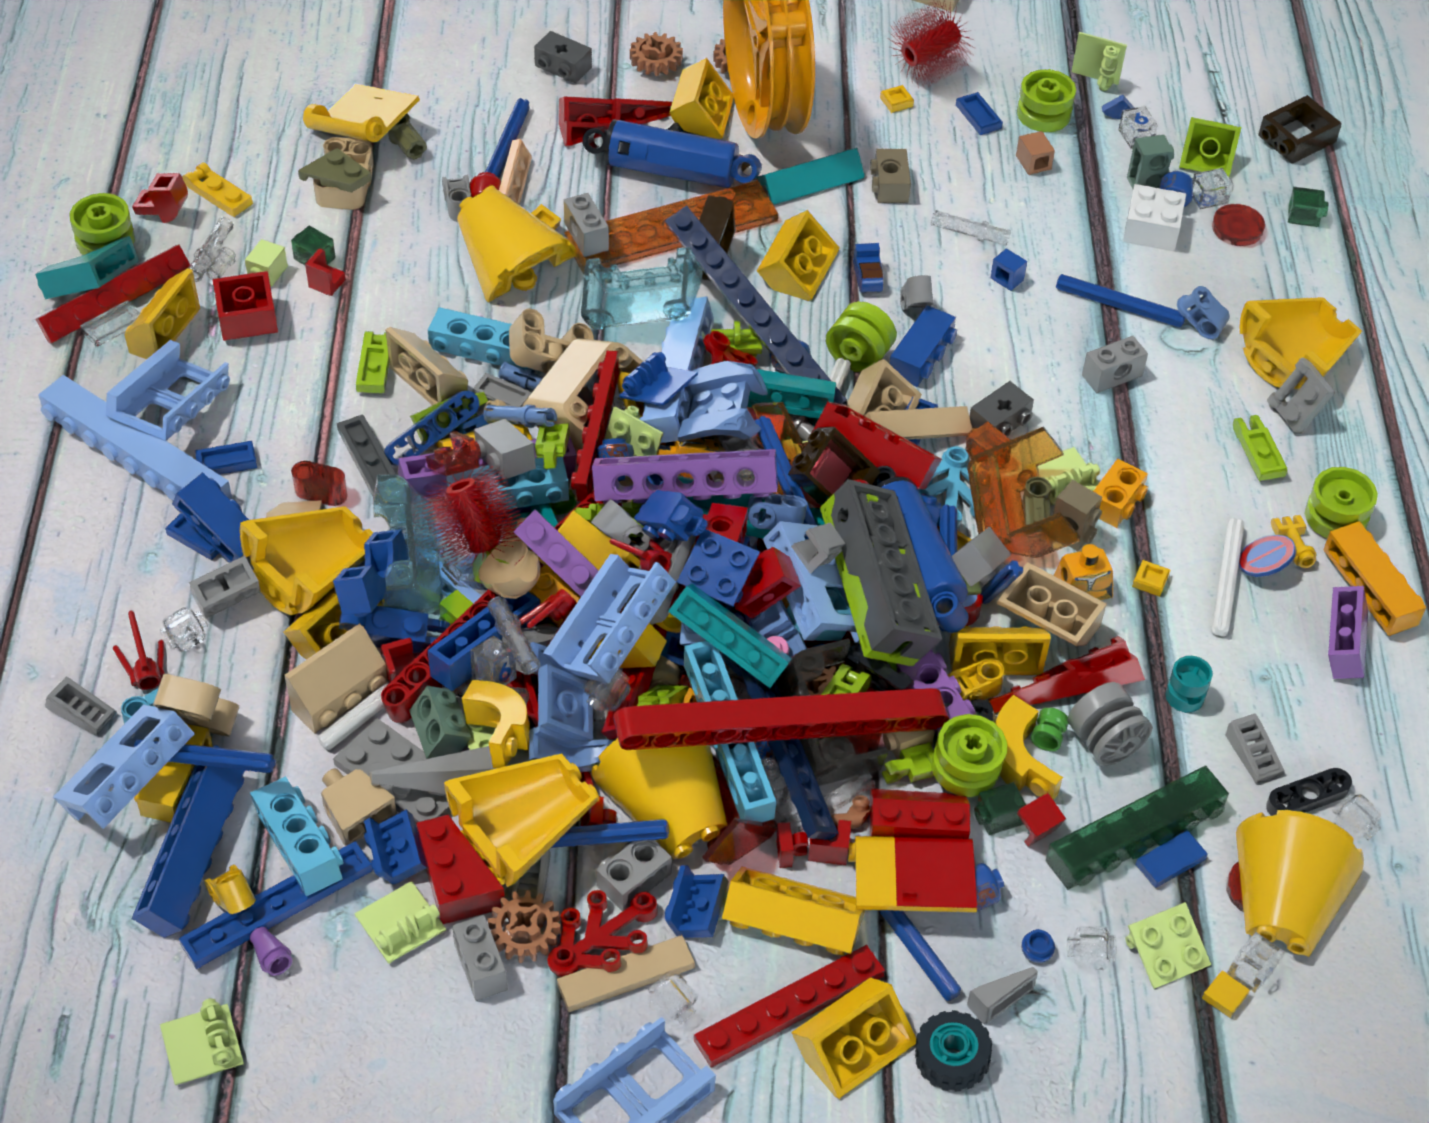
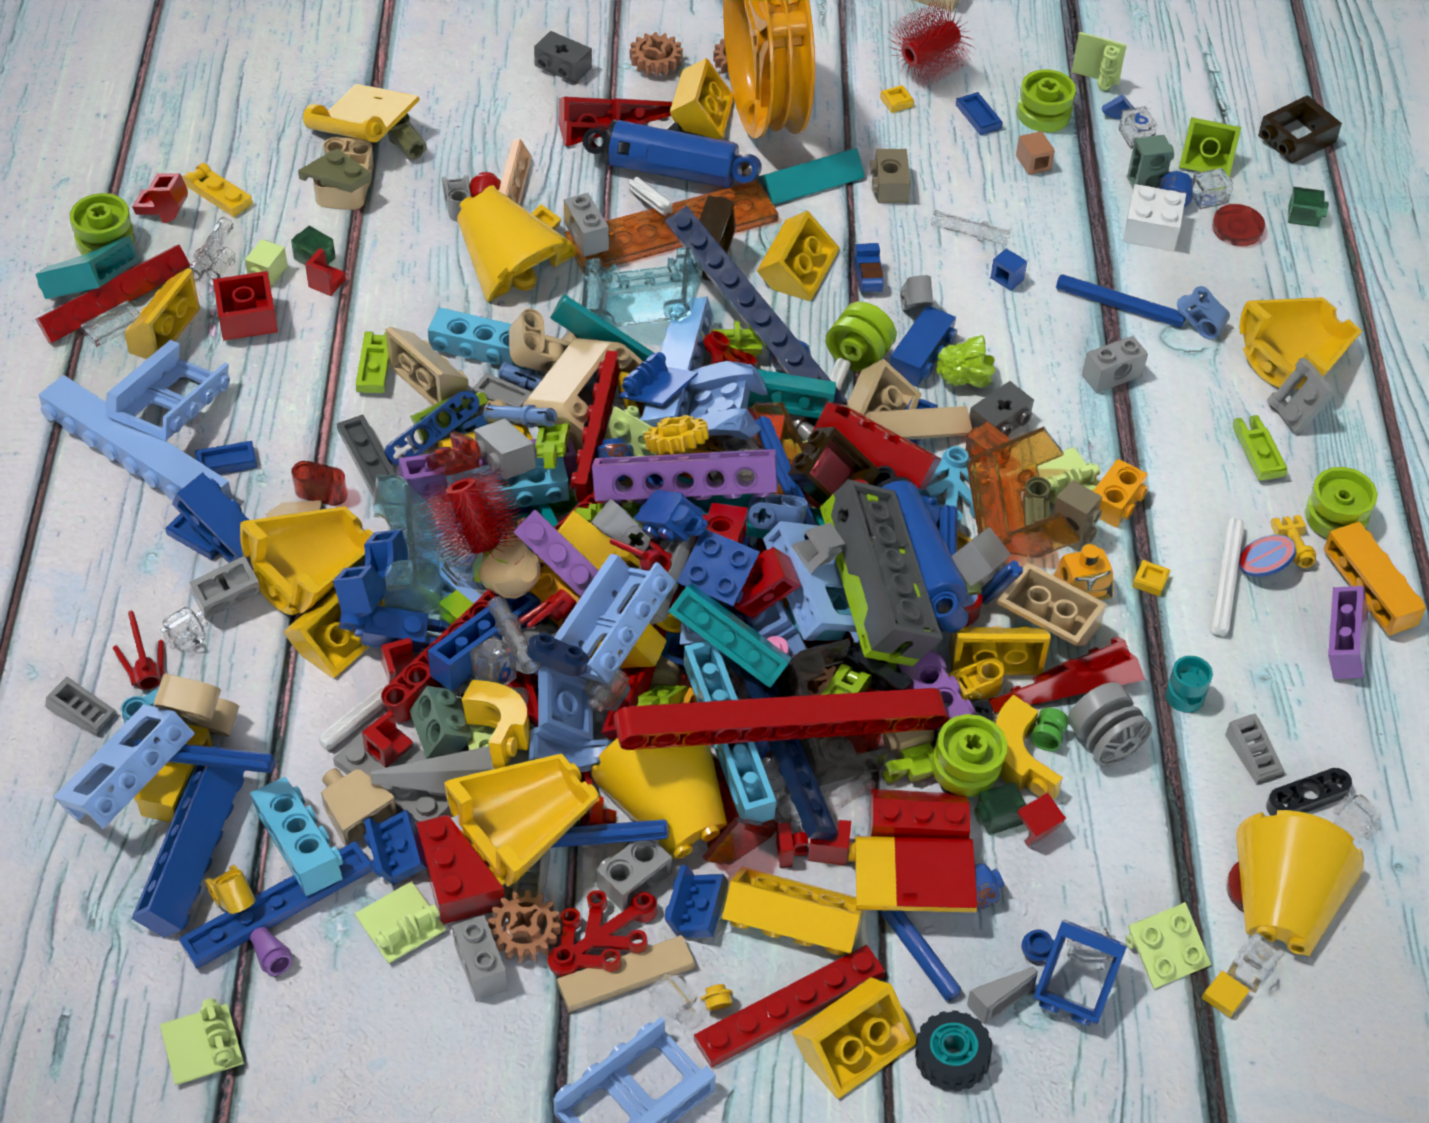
tan slope [285,623,388,734] -> none
blue axle [485,98,530,178] -> none
nougat arm [831,795,871,829] -> none
clear green brick [1045,765,1229,890] -> none
blue tile [1135,830,1208,888] -> none
none -> red panel [362,710,413,768]
none -> dark blue plate [526,633,589,676]
none -> teal panel [550,294,654,362]
none -> white axle [628,177,673,216]
none -> yellow gear [644,415,709,455]
none -> yellow plate [700,984,733,1011]
none -> lime hair [936,335,995,388]
none -> blue window [1033,919,1128,1026]

